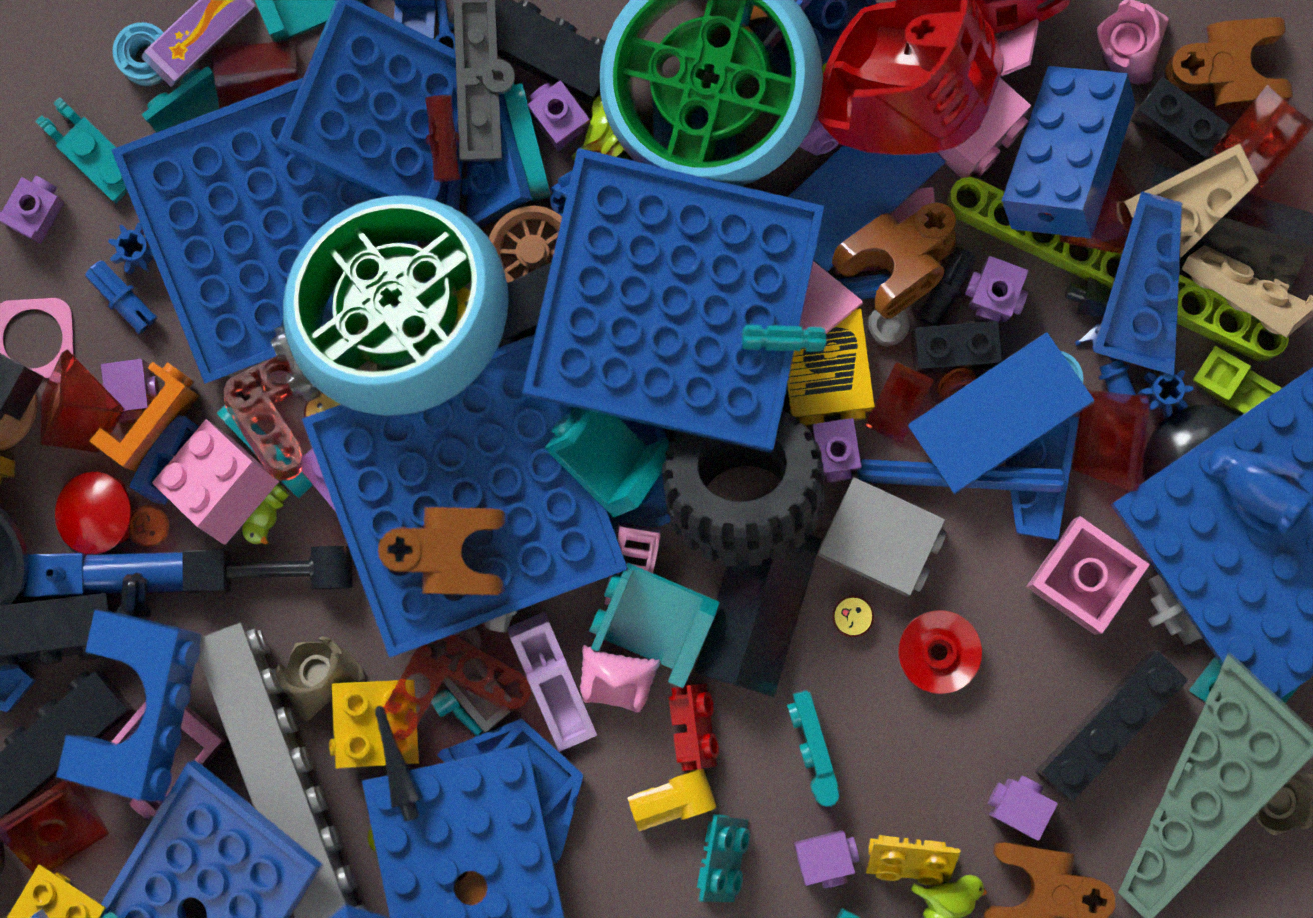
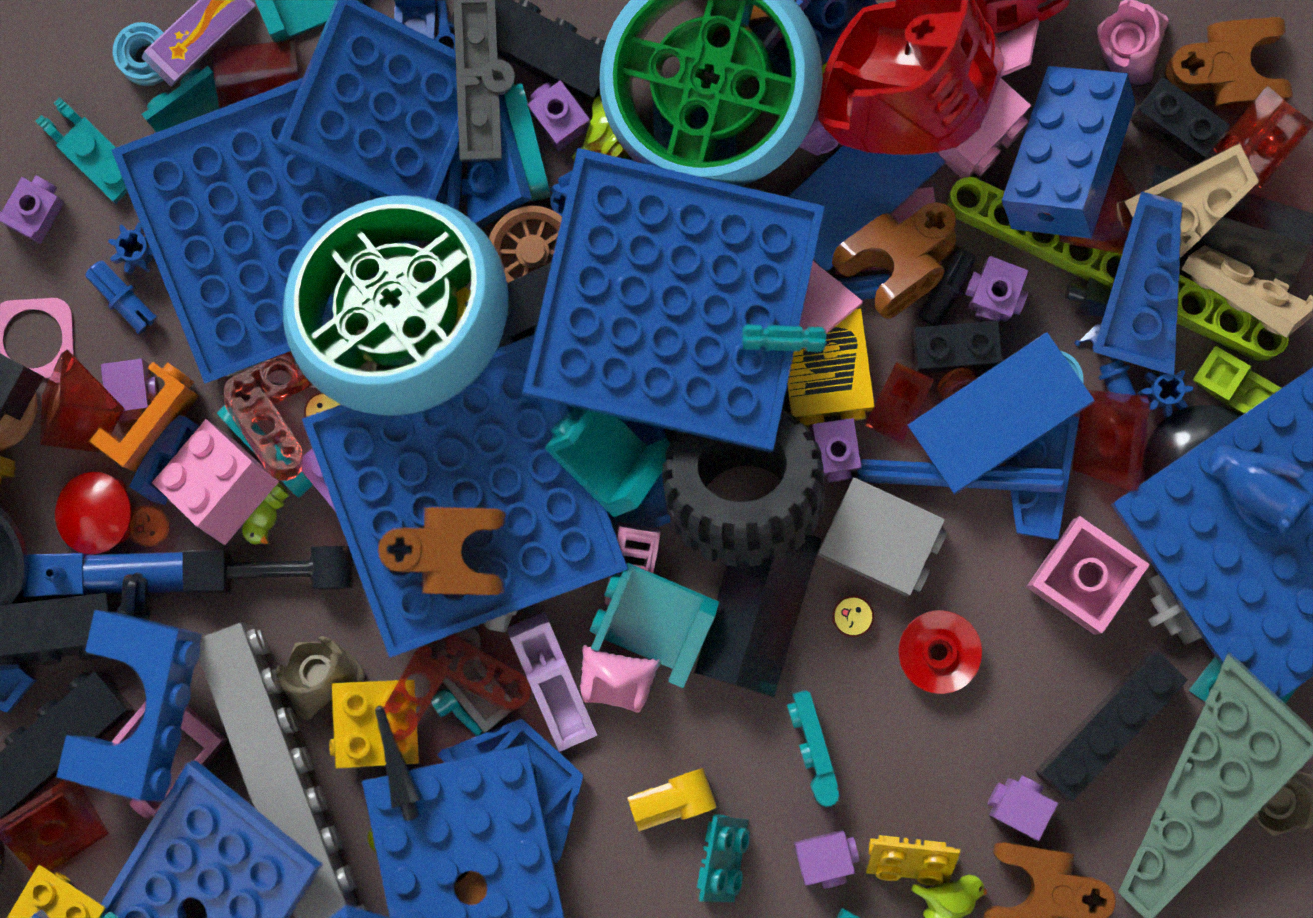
clear smoke plate [270,325,322,403] -> none
clear red pin [425,95,460,182] -> none
red hinge [668,683,719,771] -> none
light grey tile [867,310,910,347] -> none

